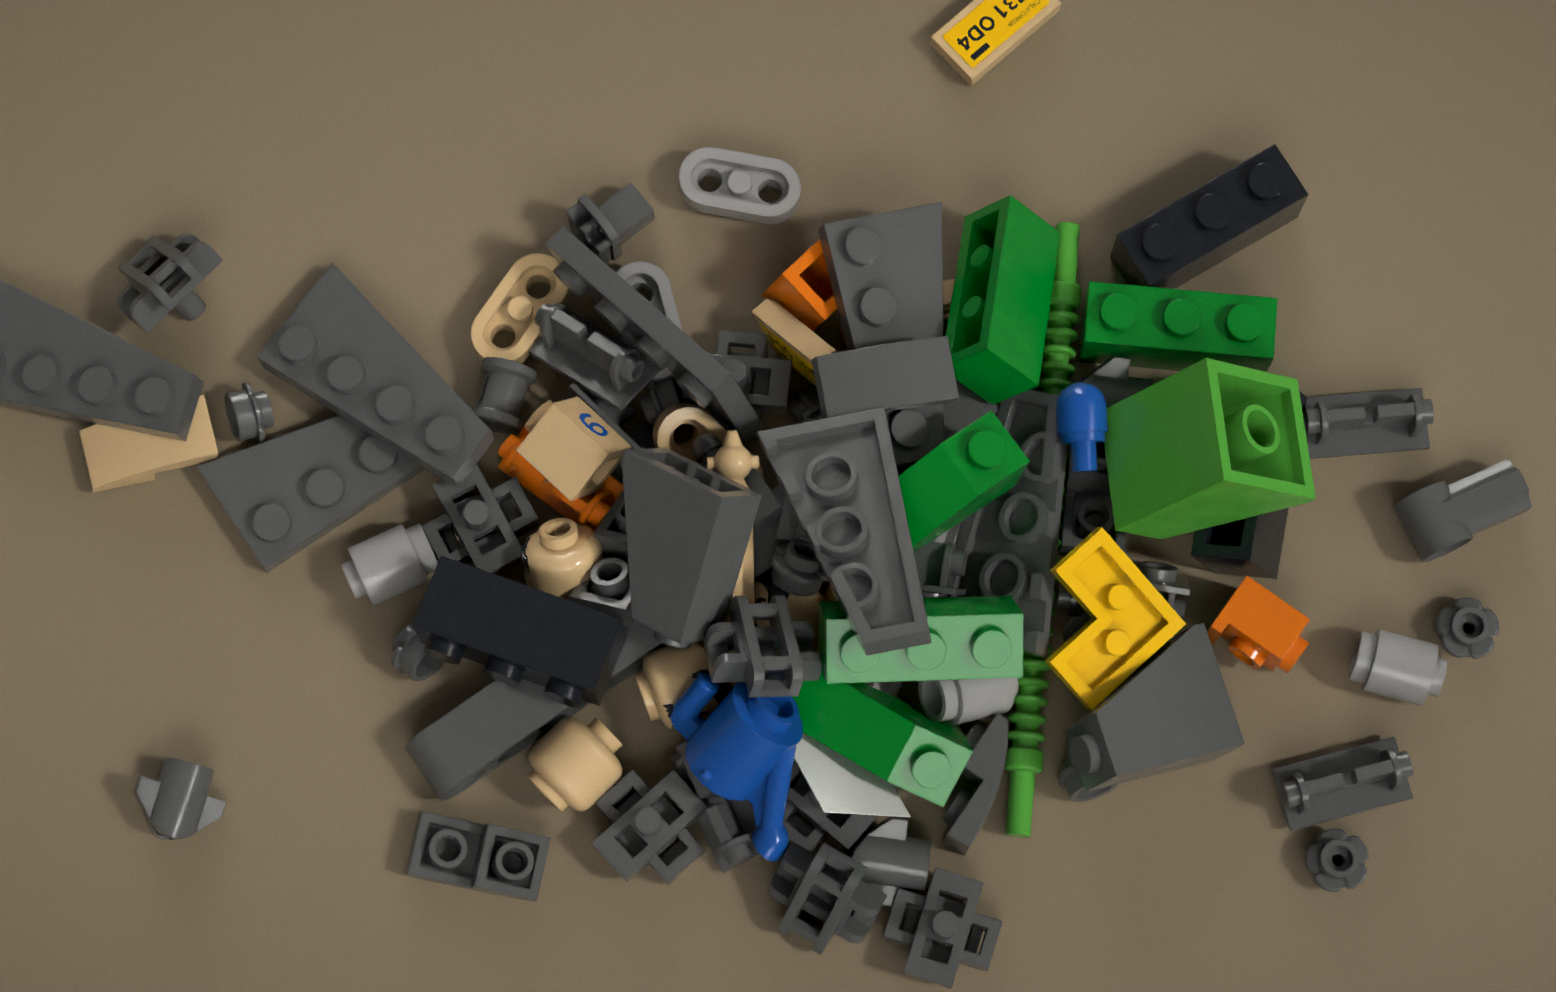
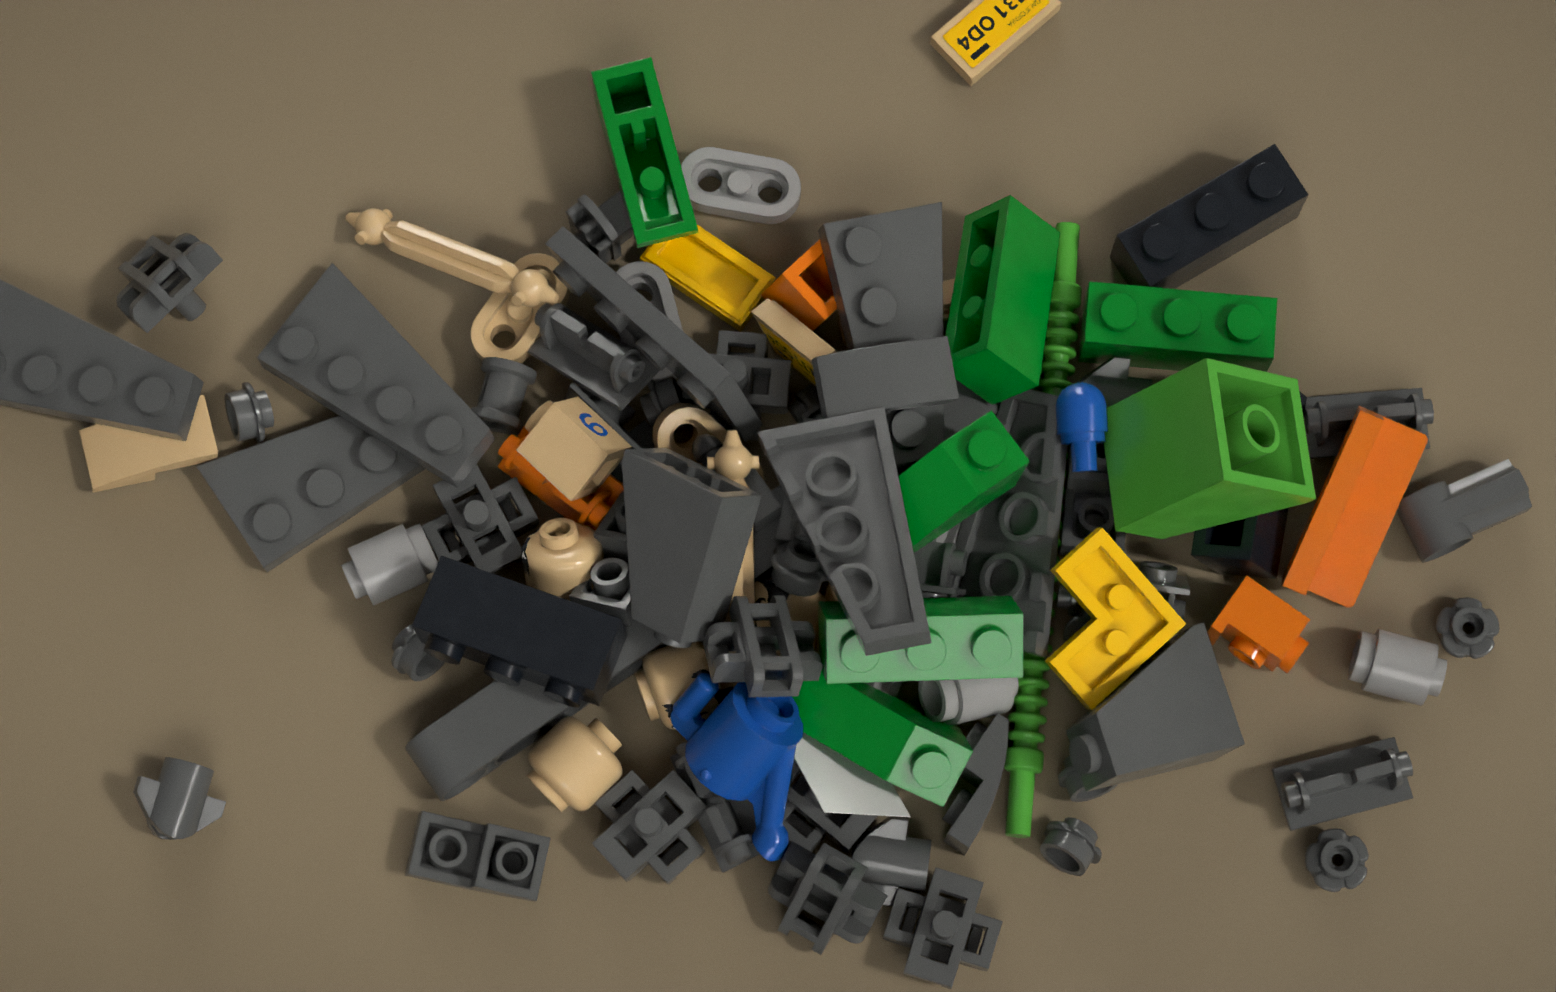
none -> tan wheel [346,208,559,307]
none -> green slope [591,57,698,248]
none -> yellow tile [640,225,776,332]
none -> dark grey plate [1040,817,1102,876]
none -> orange panel [1282,406,1428,608]

